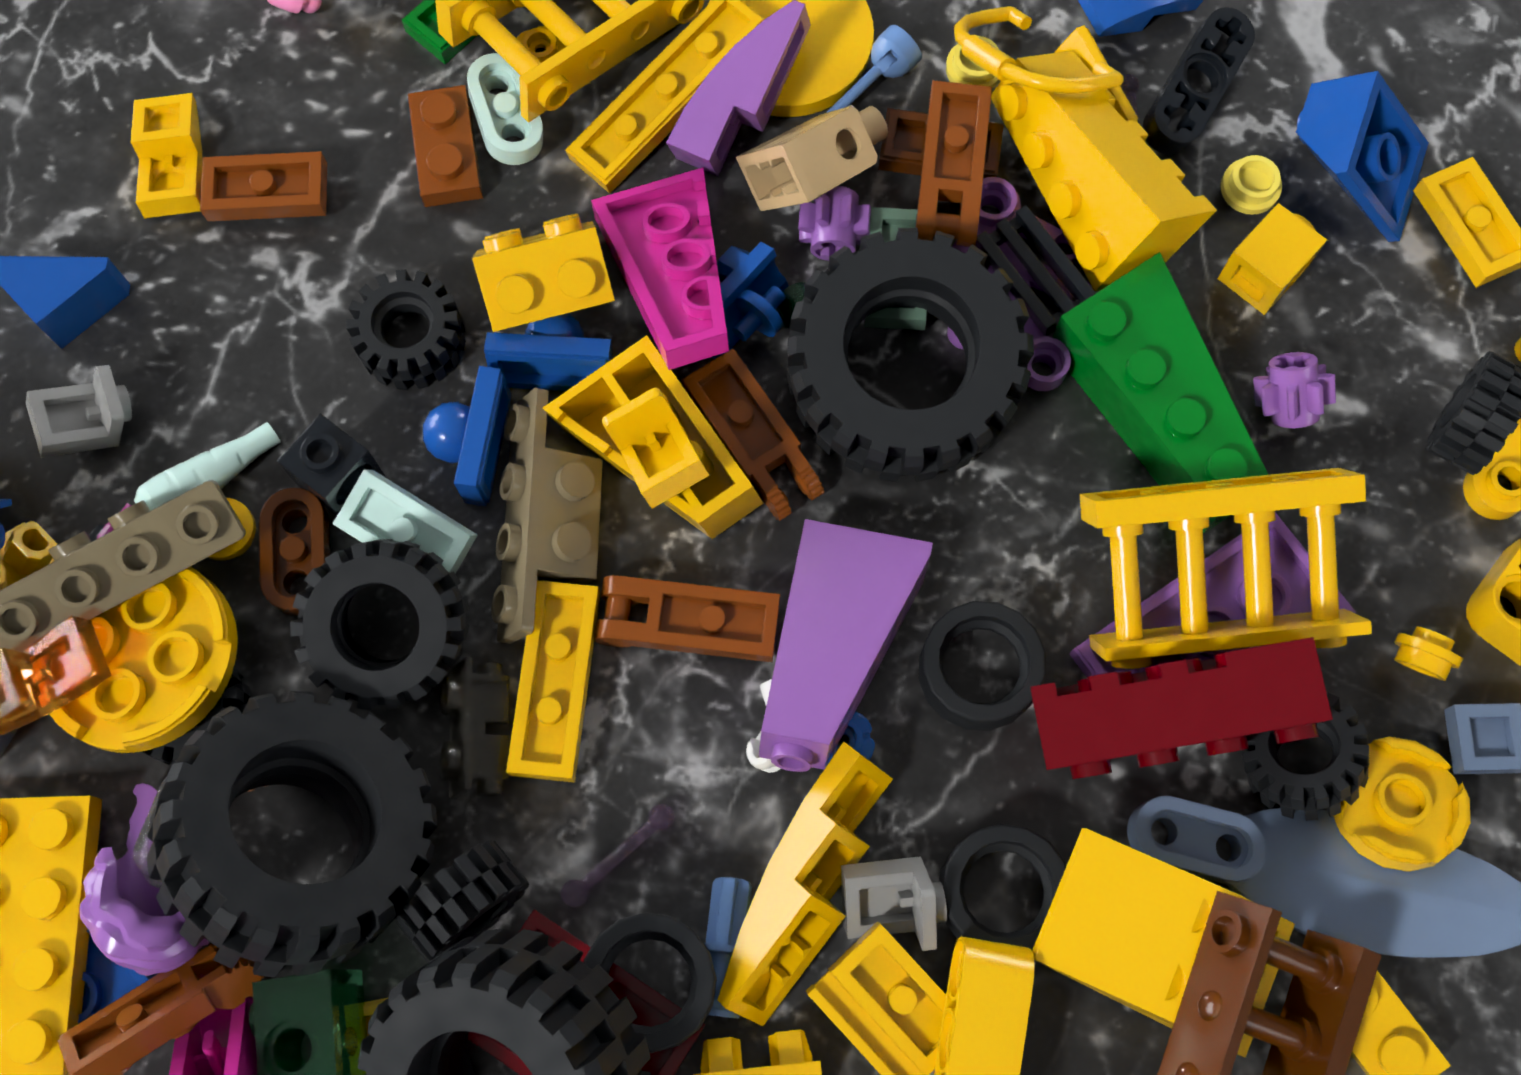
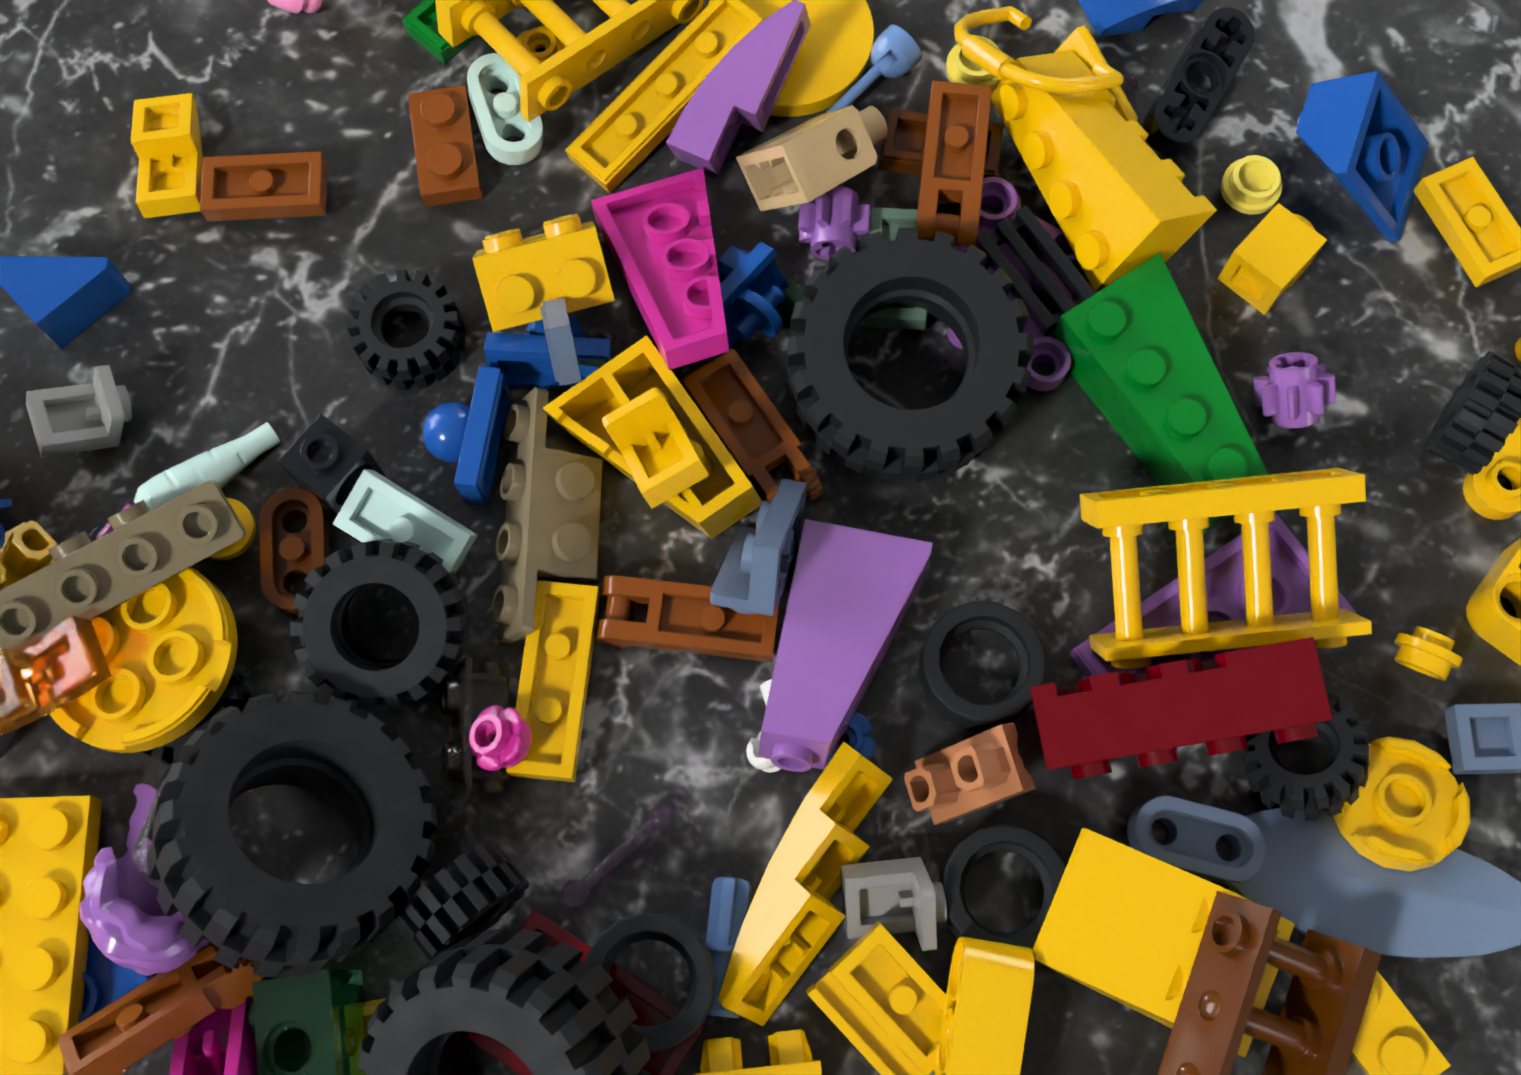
none -> dark pink plate [468,705,531,771]
none -> sand blue tile [540,297,582,386]
none -> sand blue bracket [710,478,807,616]
none -> nougat hips [904,723,1036,825]

